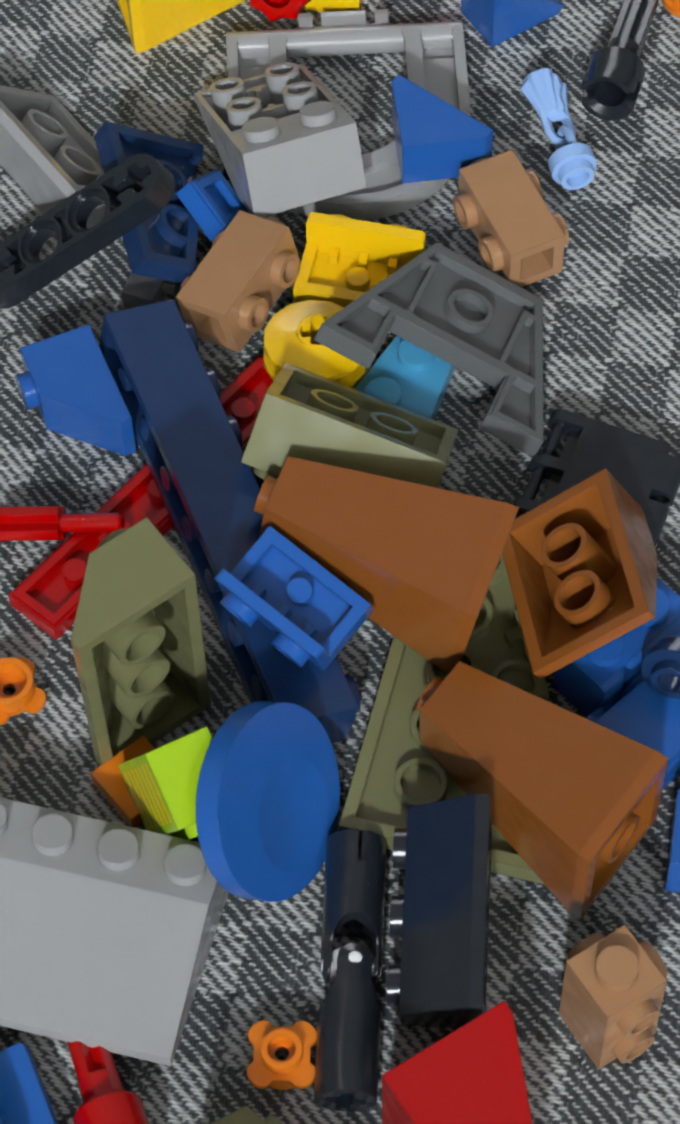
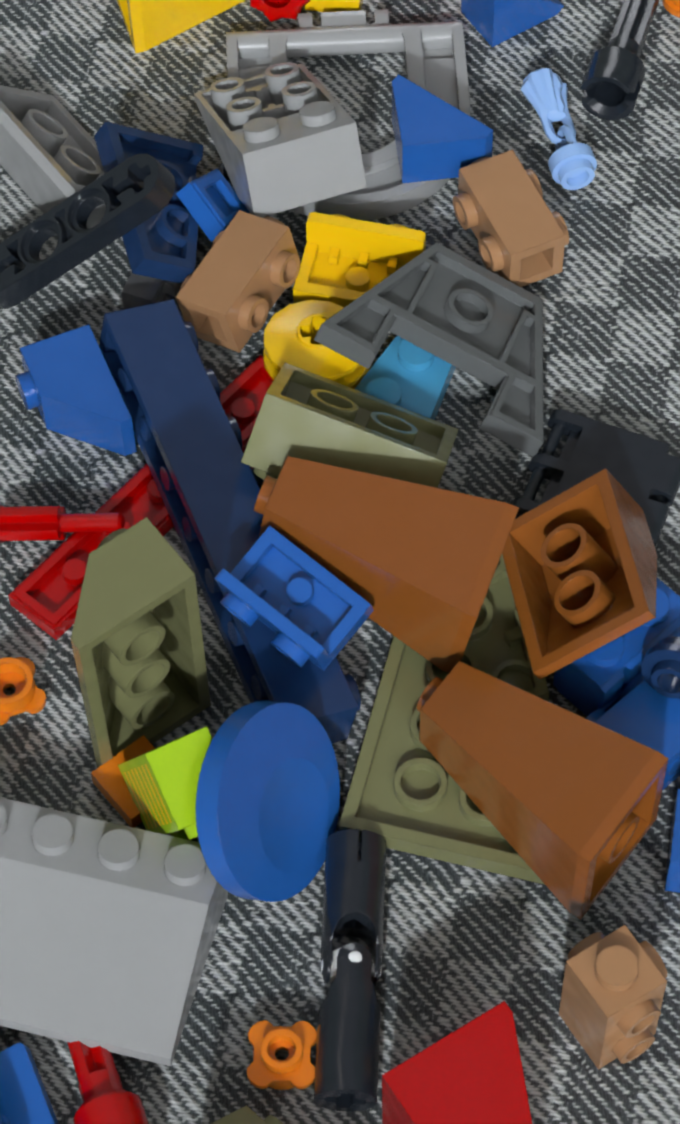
black slope [387,794,492,1028] -> none

